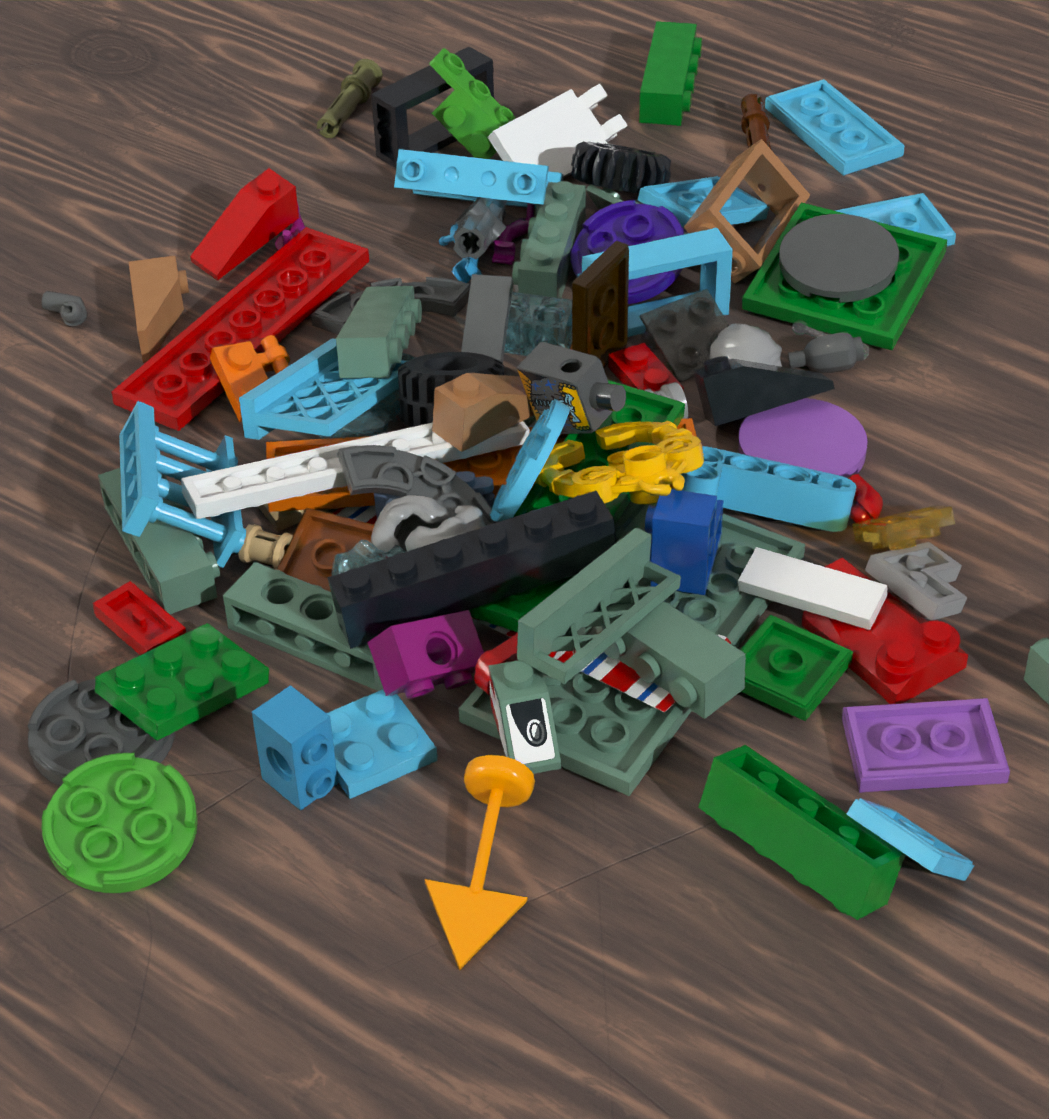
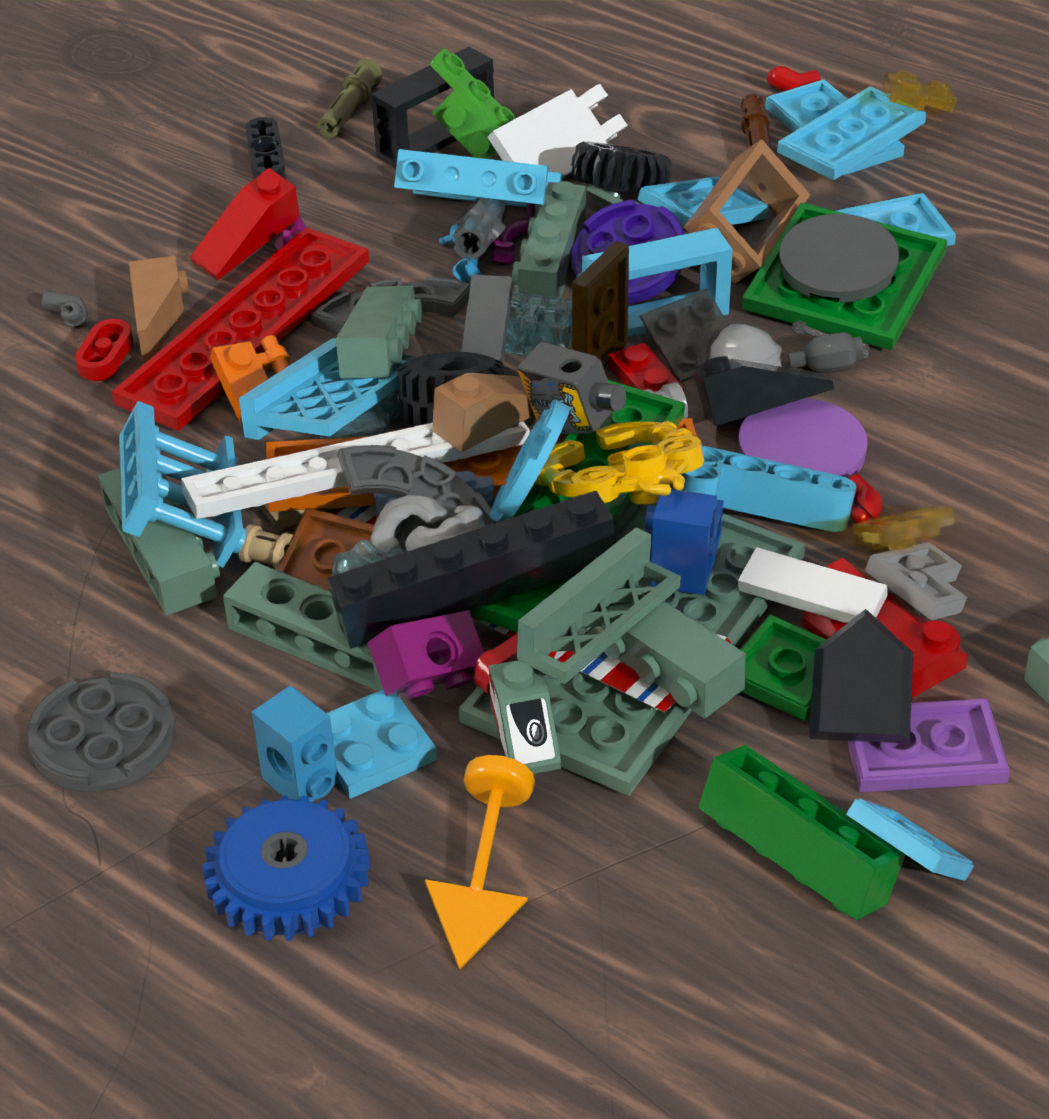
bright green tile [41,753,198,893] -> none
red plate [93,581,186,655] -> none
green plate [95,623,269,741] -> none
green brick [639,21,702,126] -> none
none -> red plate [75,319,133,382]
none -> blue gear [202,795,370,941]
none -> black beam [246,117,286,179]
none -> red arm [767,66,821,92]
none -> medium azure tile [777,86,926,180]
none -> black tile [809,609,913,743]
none -> clear yellow plate [882,70,957,112]

